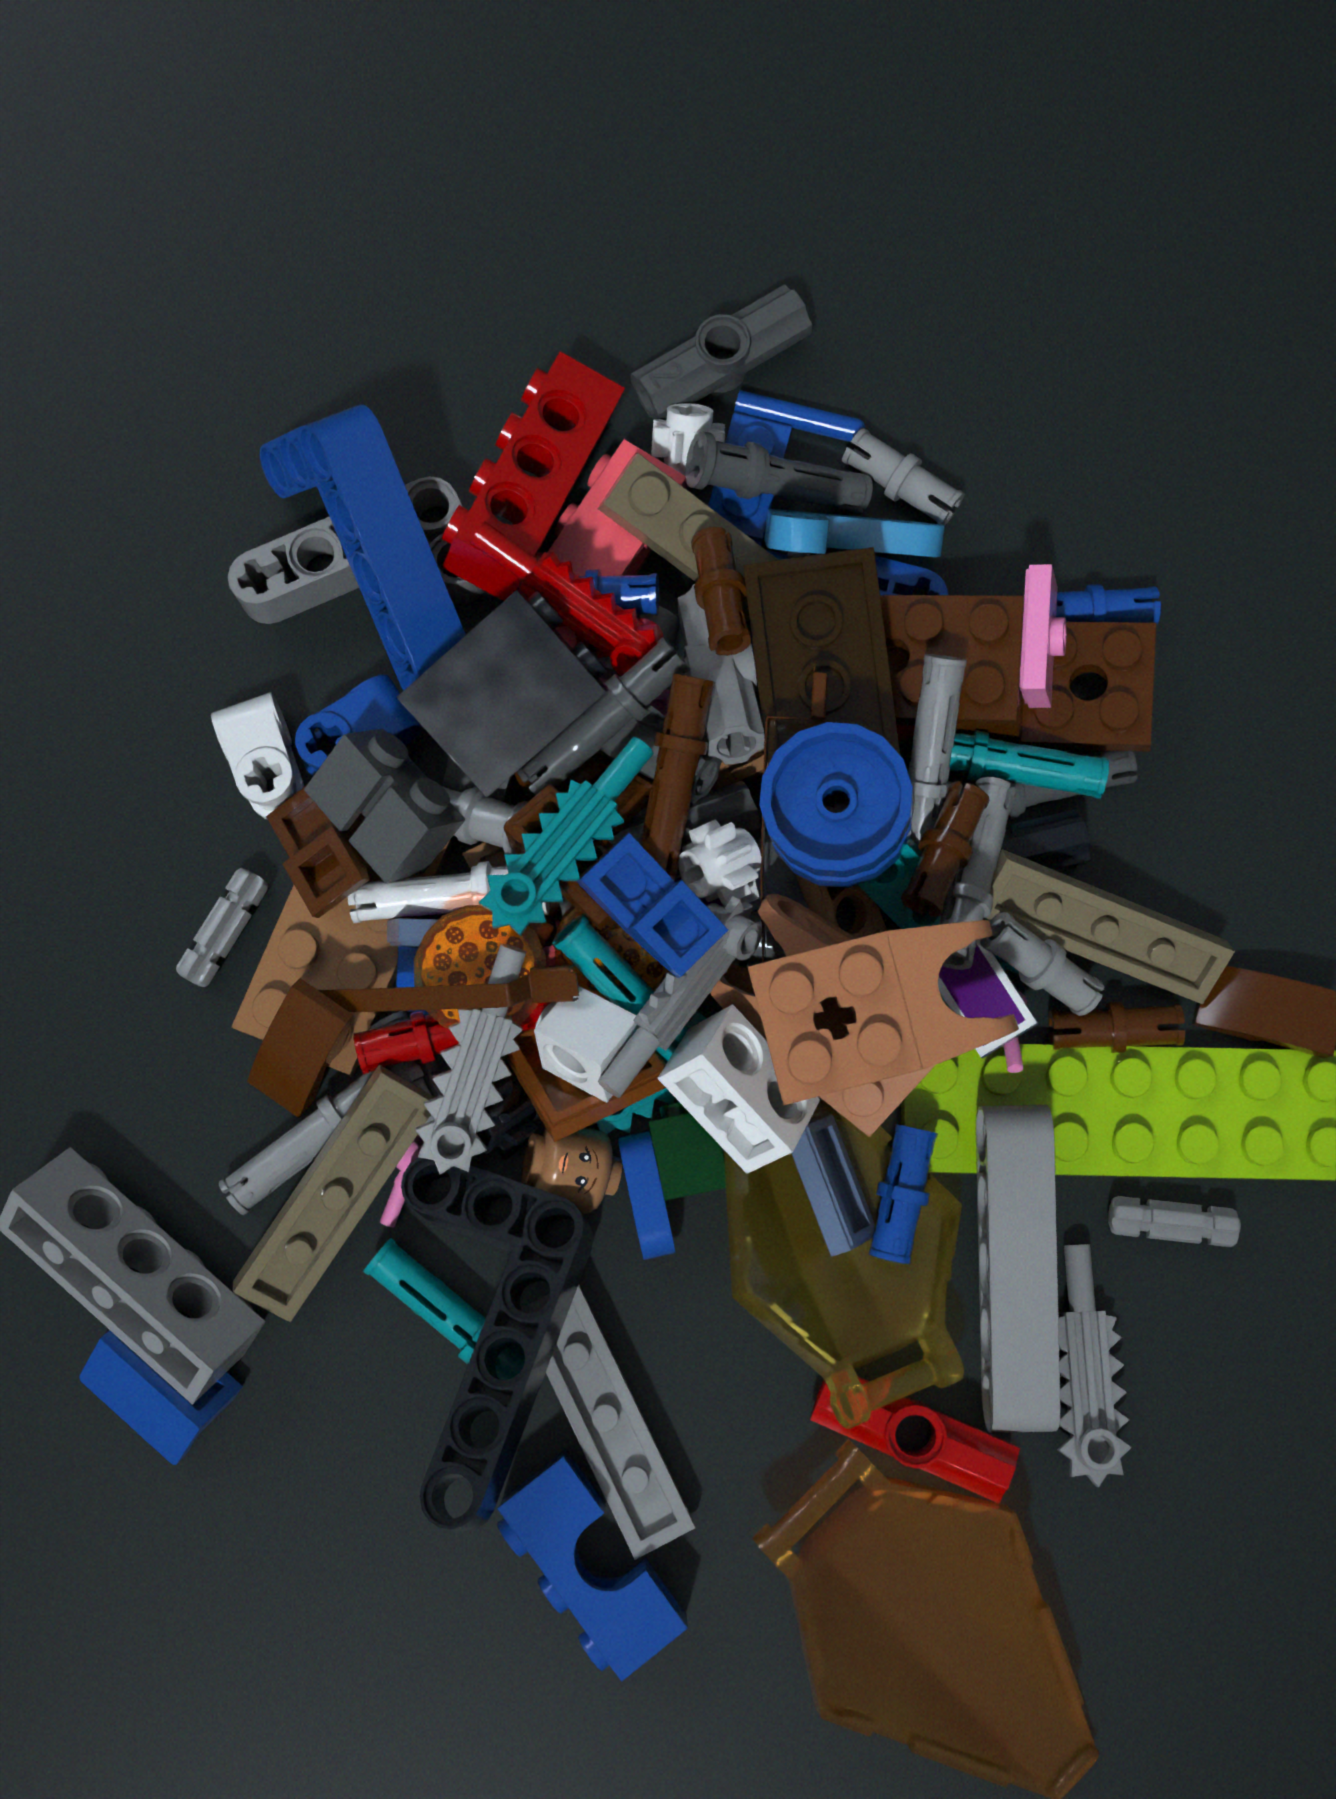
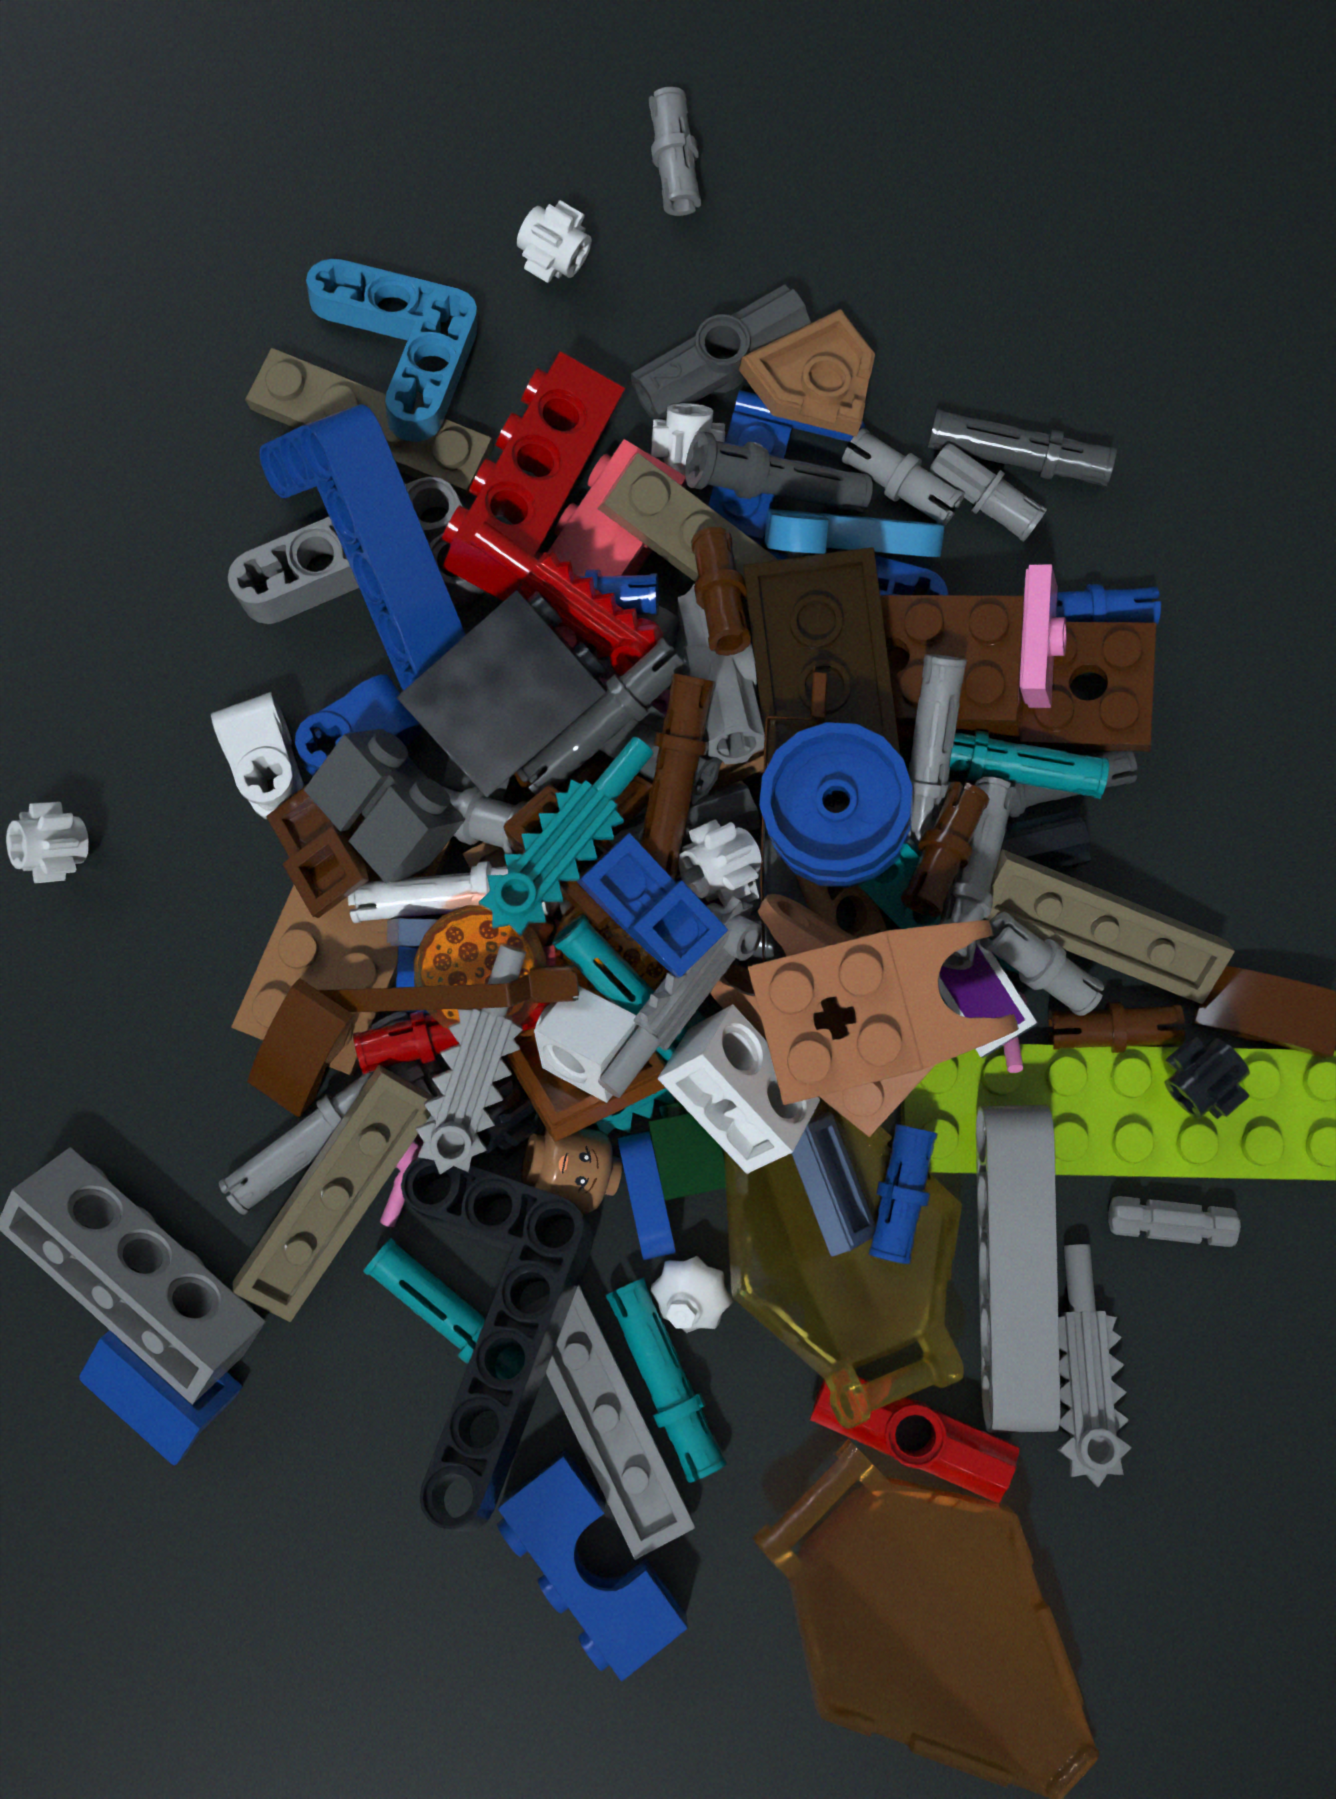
light grey axle [176,868,268,987] -> none
none -> white gear [6,802,89,883]
none -> dark tan plate [245,348,494,500]
none -> dark azure beam [306,259,477,442]
none -> white gear [517,200,592,283]
none -> teal pin [605,1277,727,1483]
none -> light grey pin [649,87,701,216]
none -> white piece [651,1256,733,1333]
none -> medium nougat plate [739,309,875,437]
none -> dark grey pin [928,409,1117,487]
none -> light grey axle [930,444,1047,542]
none -> black gear [1164,1037,1250,1119]

